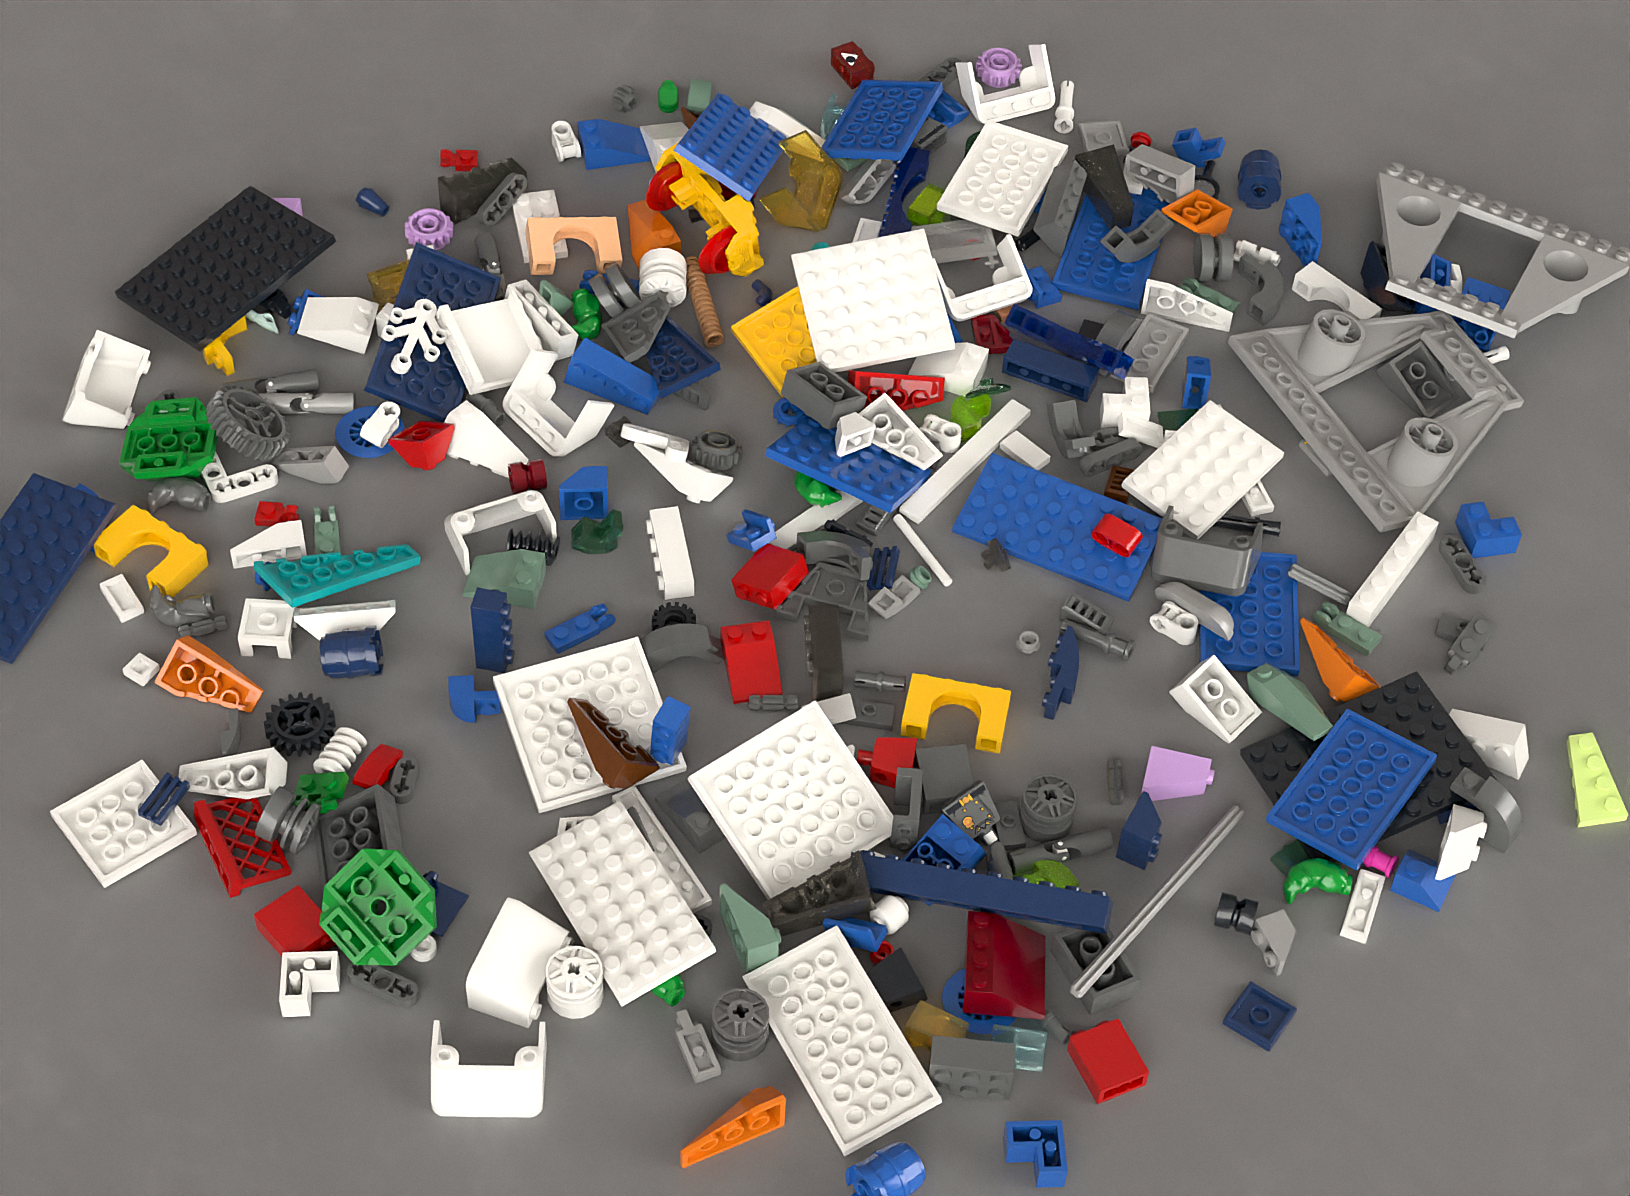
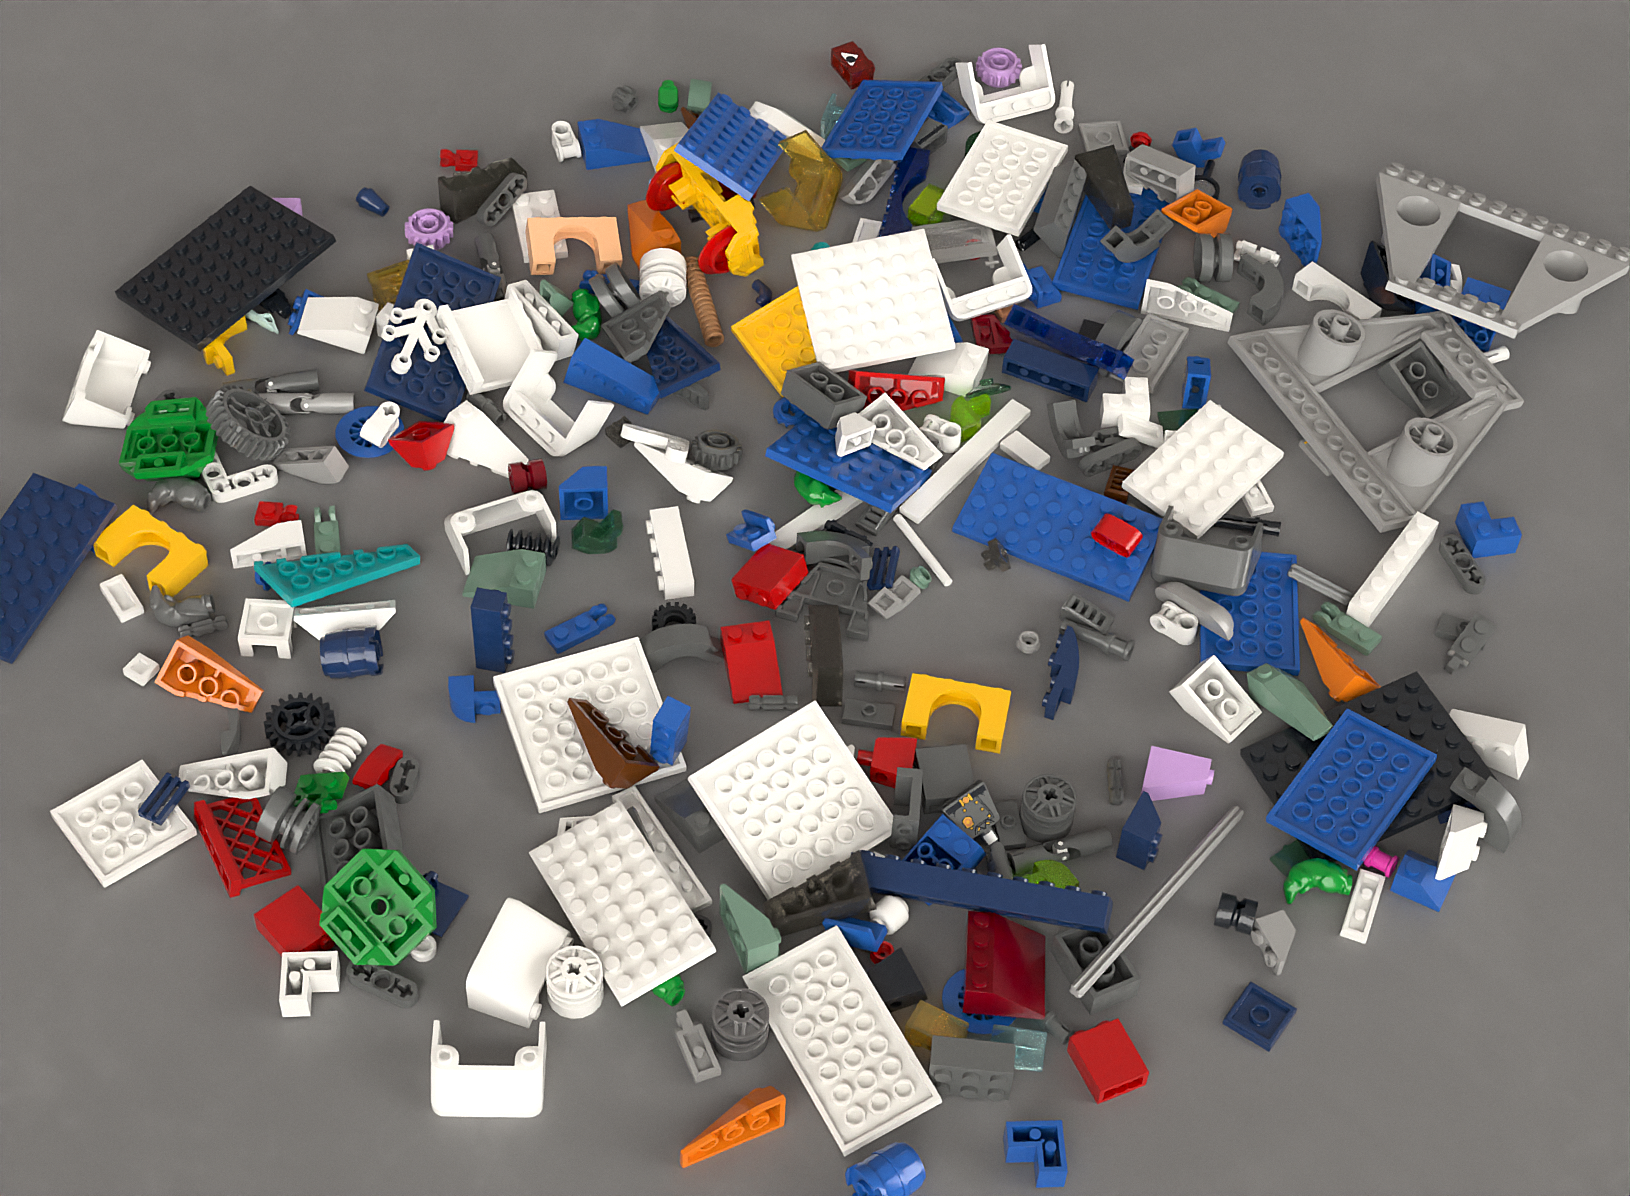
white tile [801,693,856,725] -> none
yellowish green wing [1567,732,1628,827] -> none

